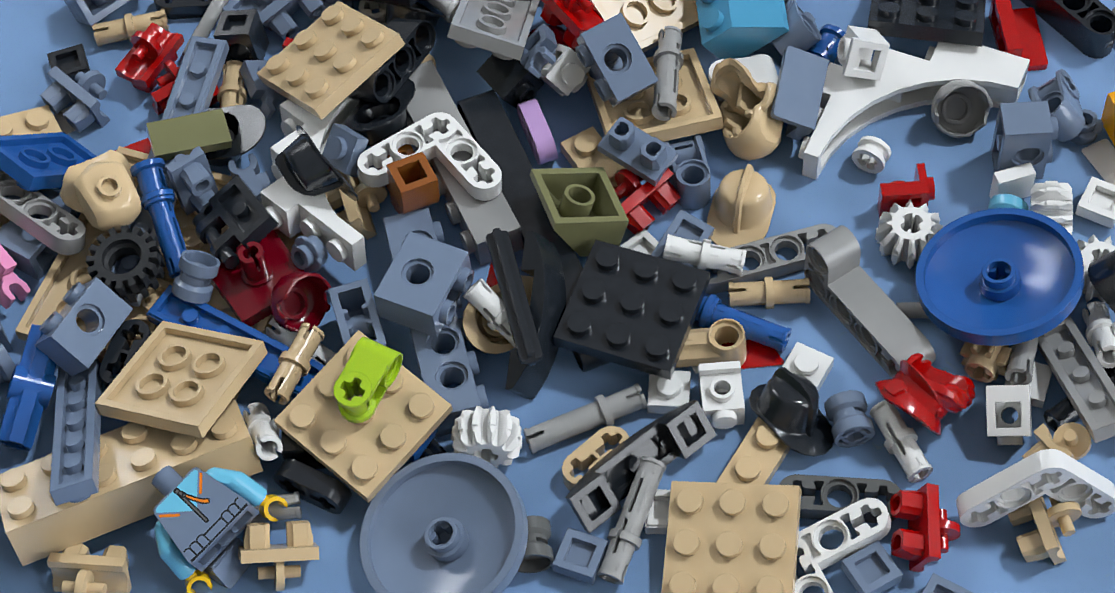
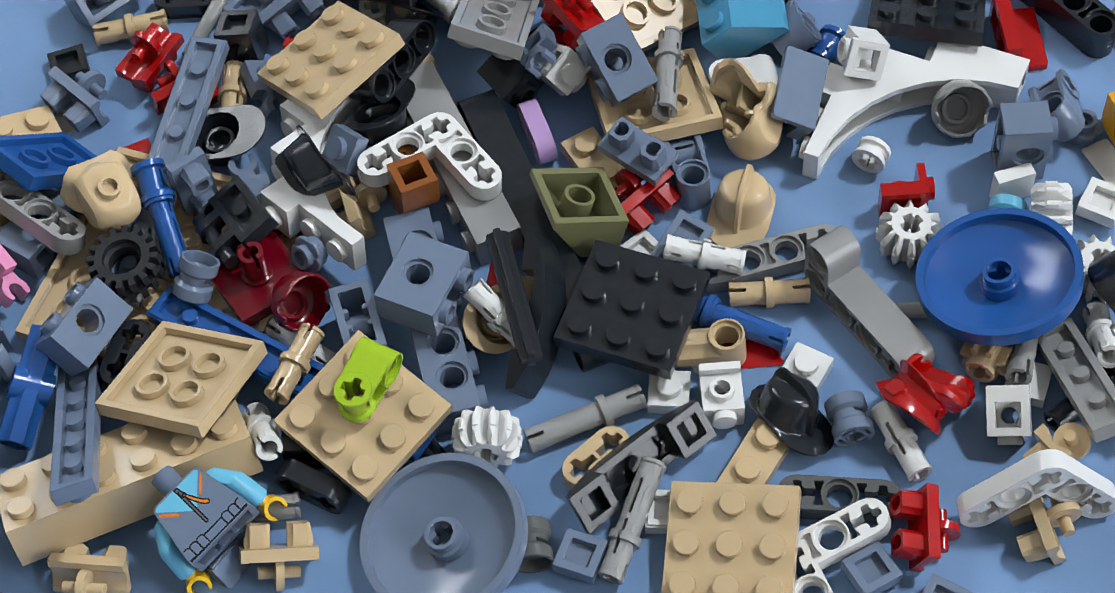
olive tile [146,108,232,161] -> none

